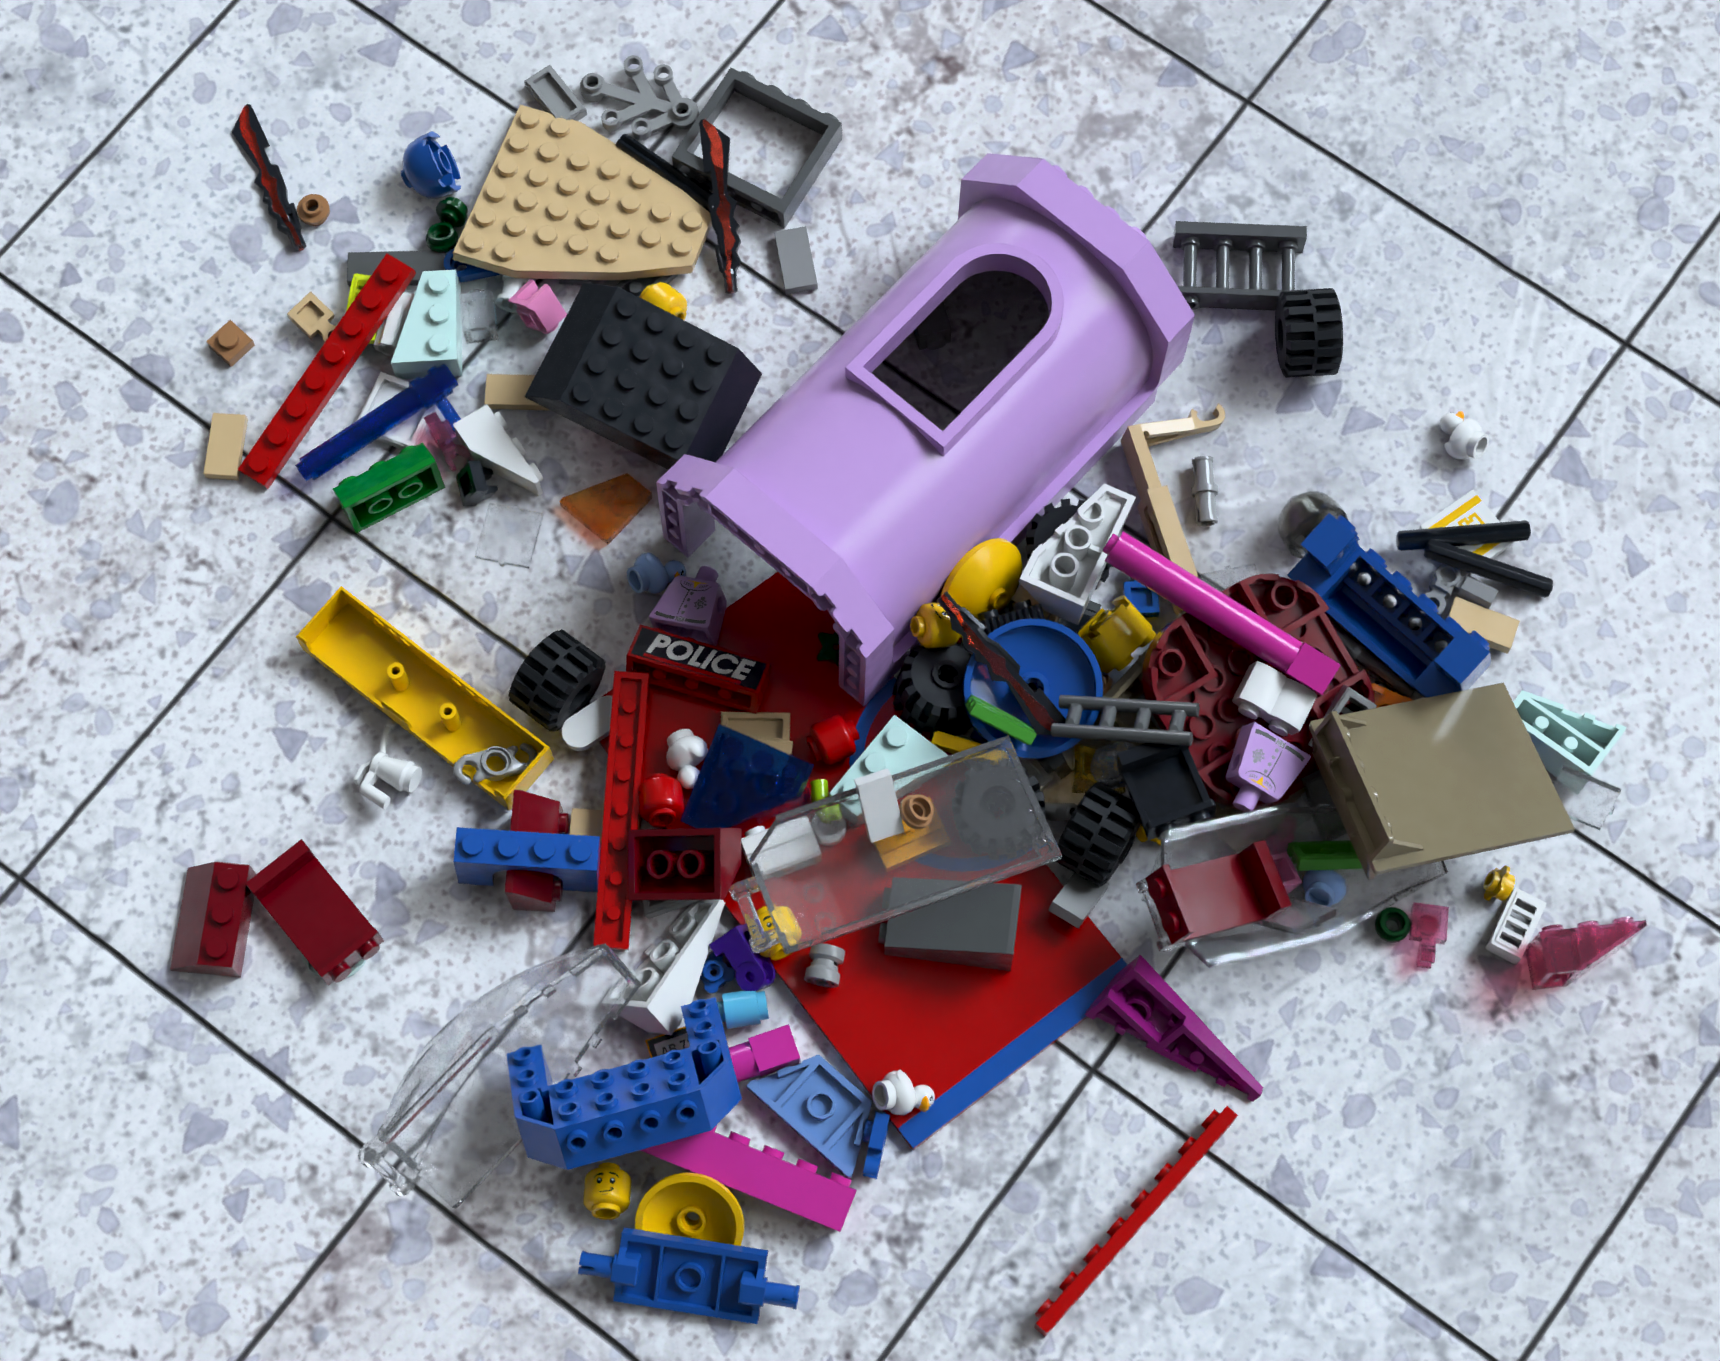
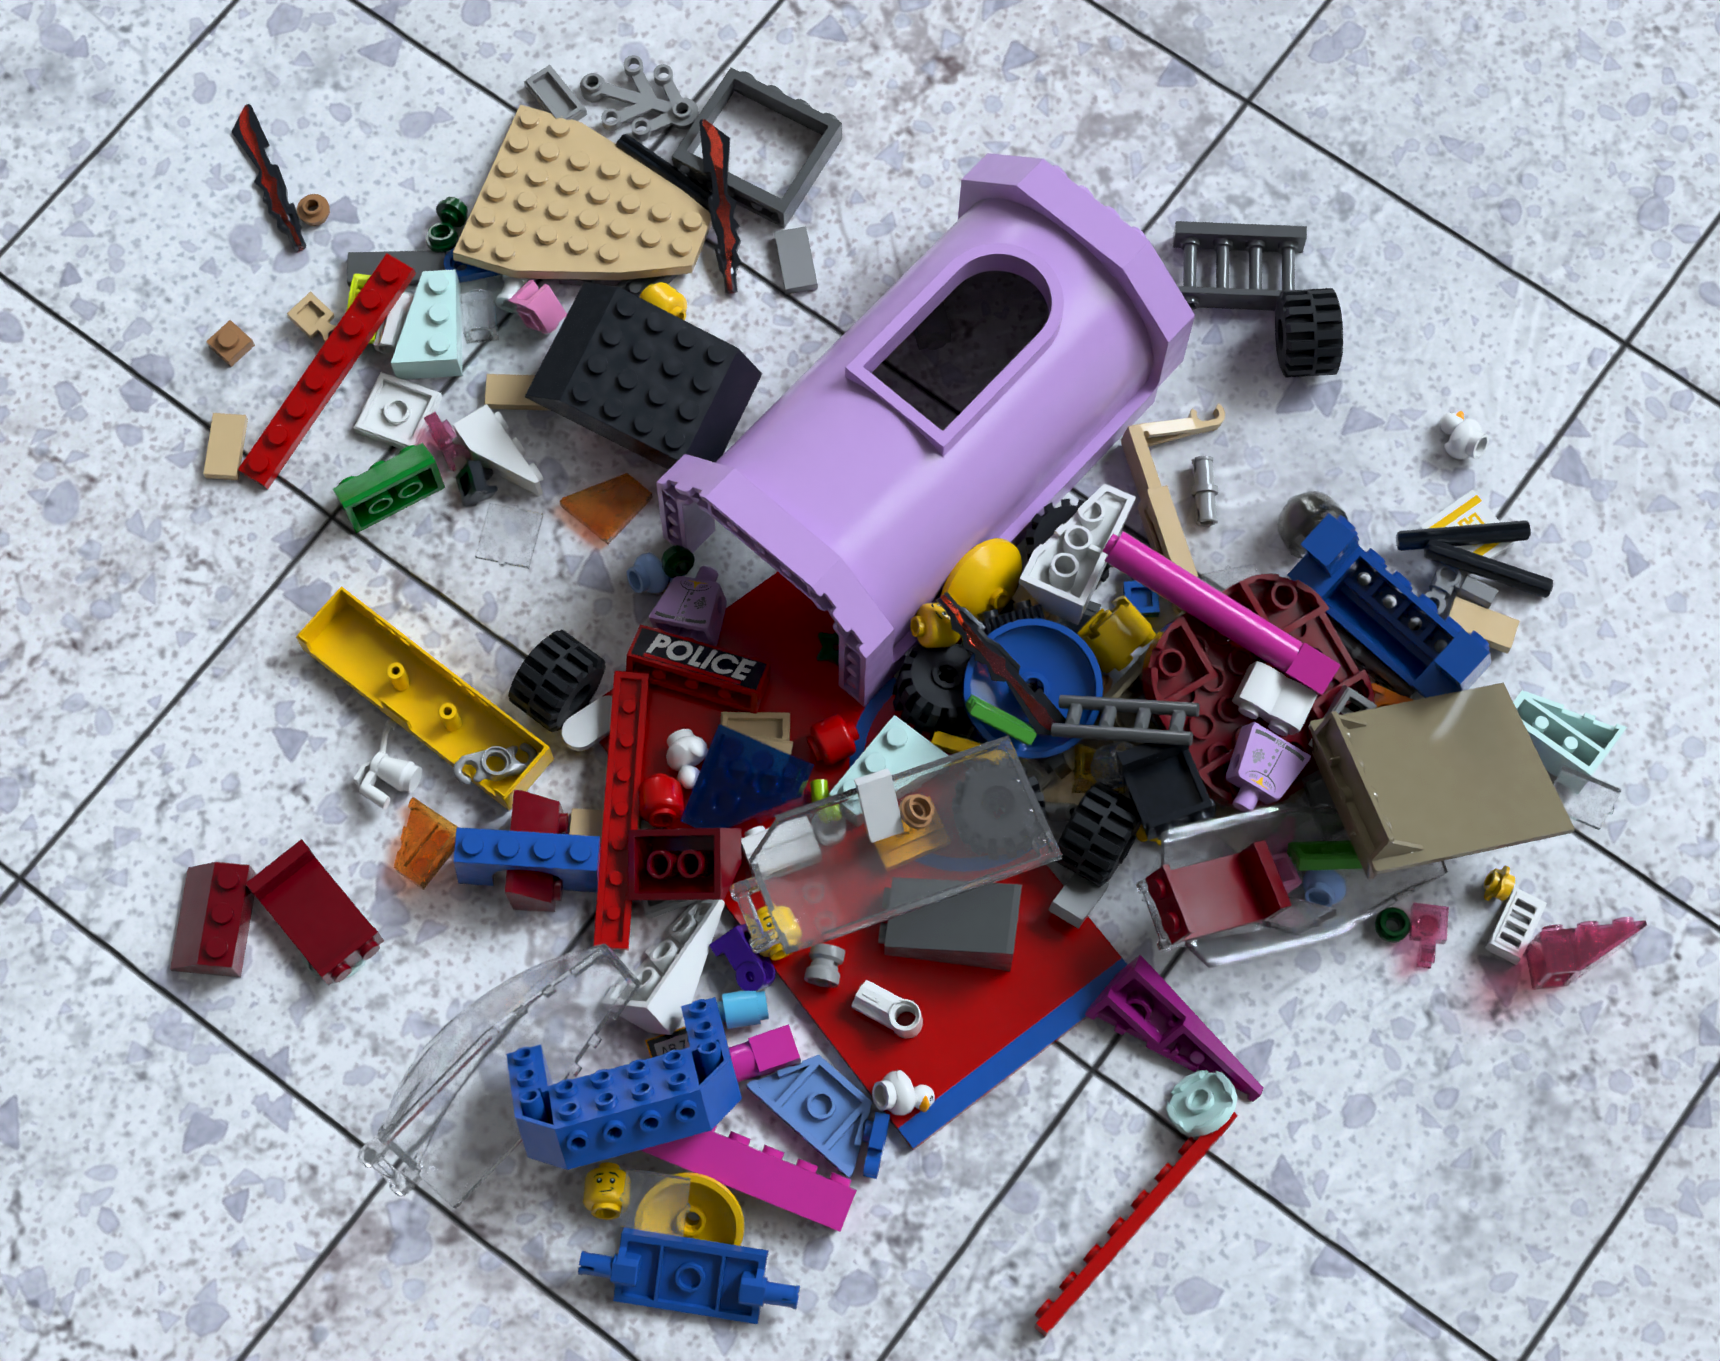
clear blue cylinder [295,364,461,482] -> none
blue cylinder [401,131,461,199] -> none
blue plate [700,952,735,994] -> none
none -> clear orange wing [394,797,458,890]
none -> clear piece [619,1168,691,1237]
none -> dark green plate [661,545,695,578]
none -> white piece [852,980,923,1039]
none -> light aqua tile [1166,1070,1238,1137]

